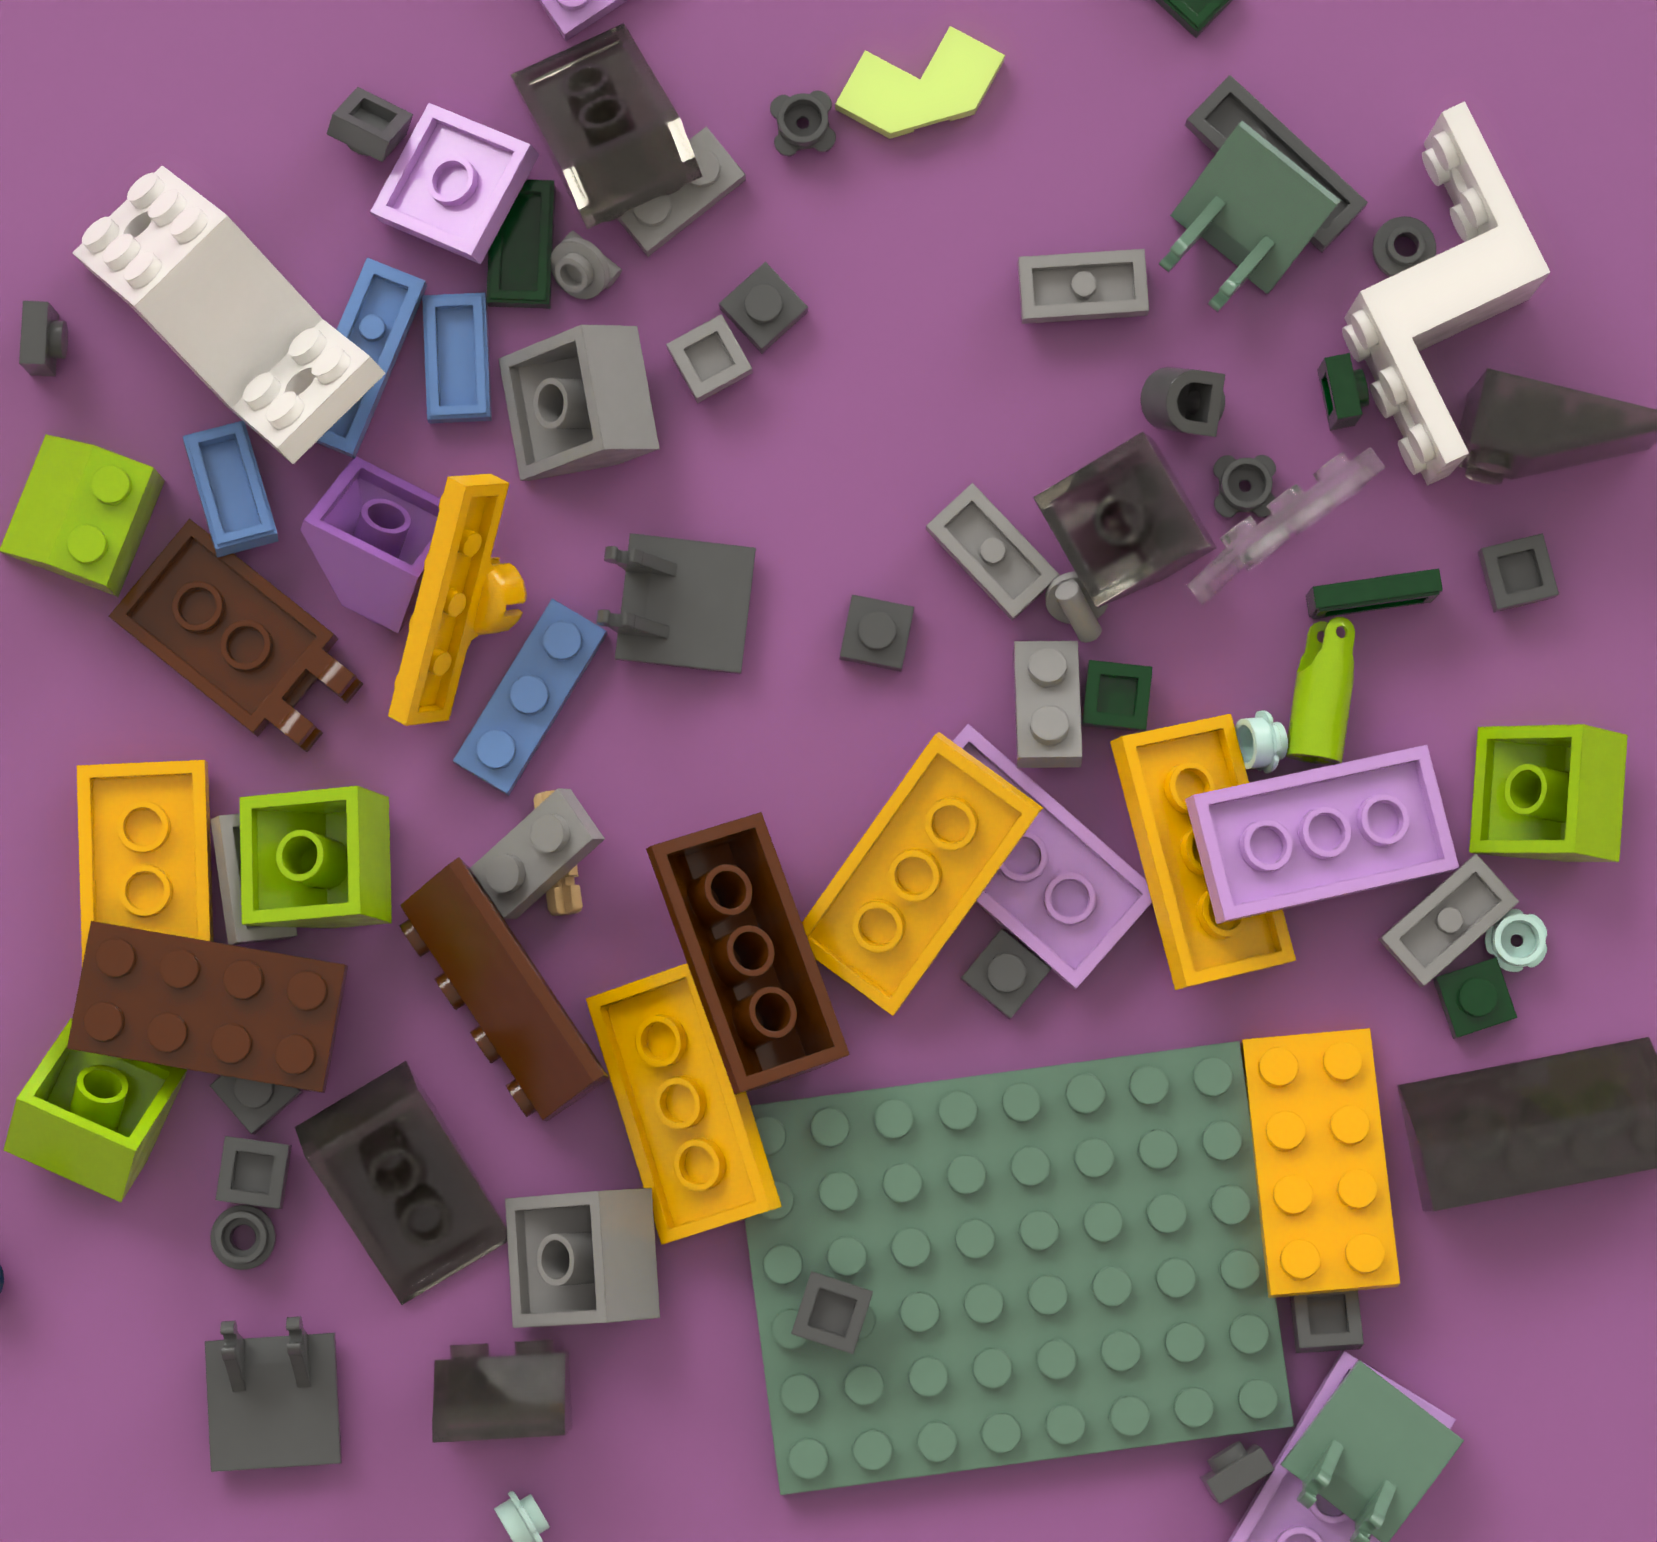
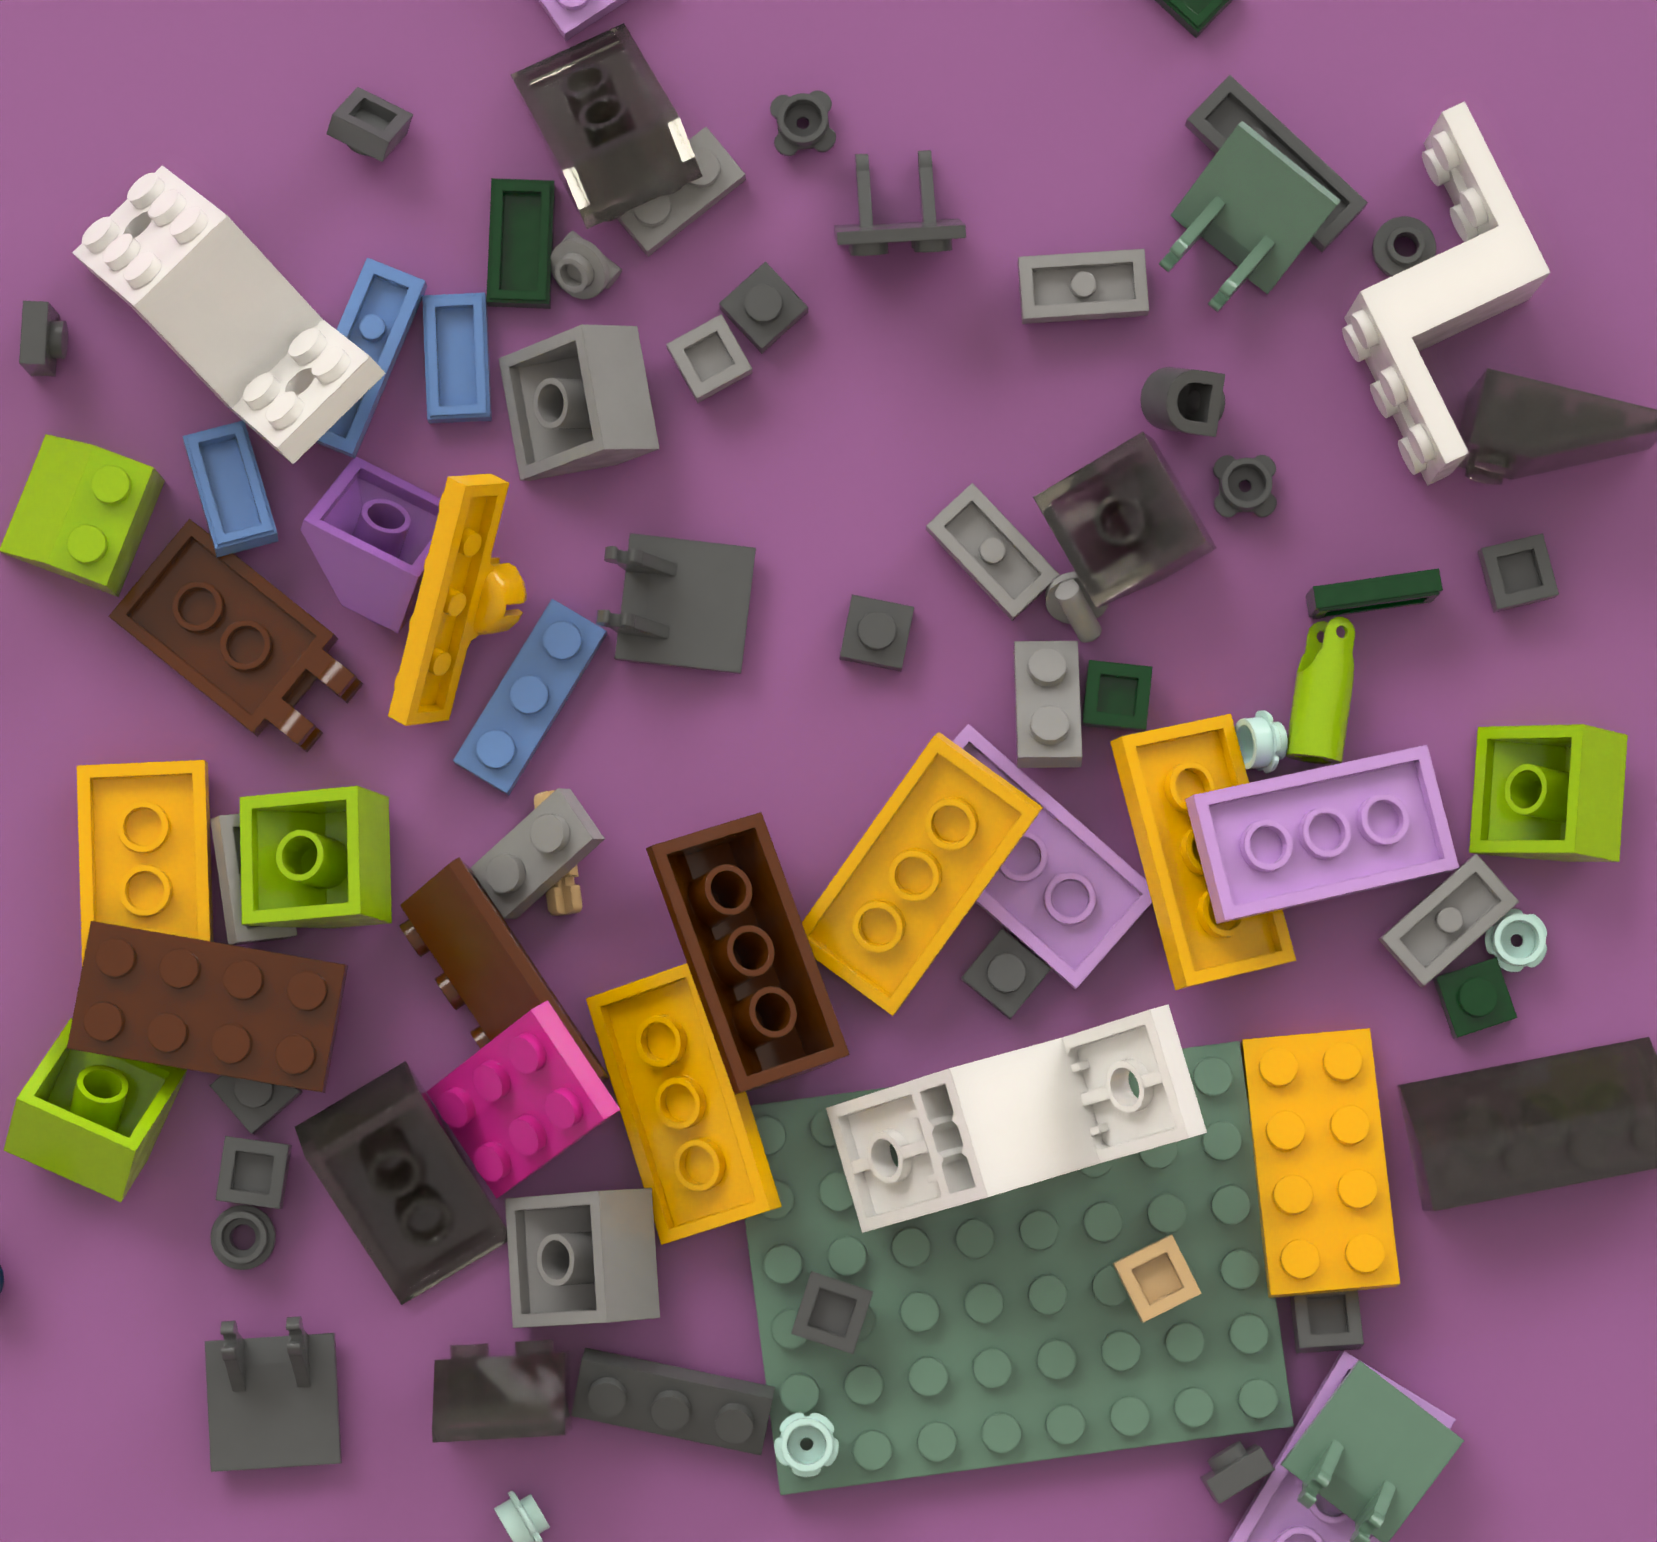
plate [370,103,540,264] -> none
yellowish green tile [835,26,1005,139] -> none
clear wing [1187,447,1385,605] -> none
dark green plate [1317,353,1369,431] -> none
none -> dark pink plate [426,1000,620,1199]
none -> dark grey plate [571,1348,775,1455]
none -> light aqua plate [774,1412,839,1477]
none -> white bracket [826,1004,1207,1233]
none -> dark grey plate [834,150,966,256]
none -> tan plate [1112,1234,1202,1323]

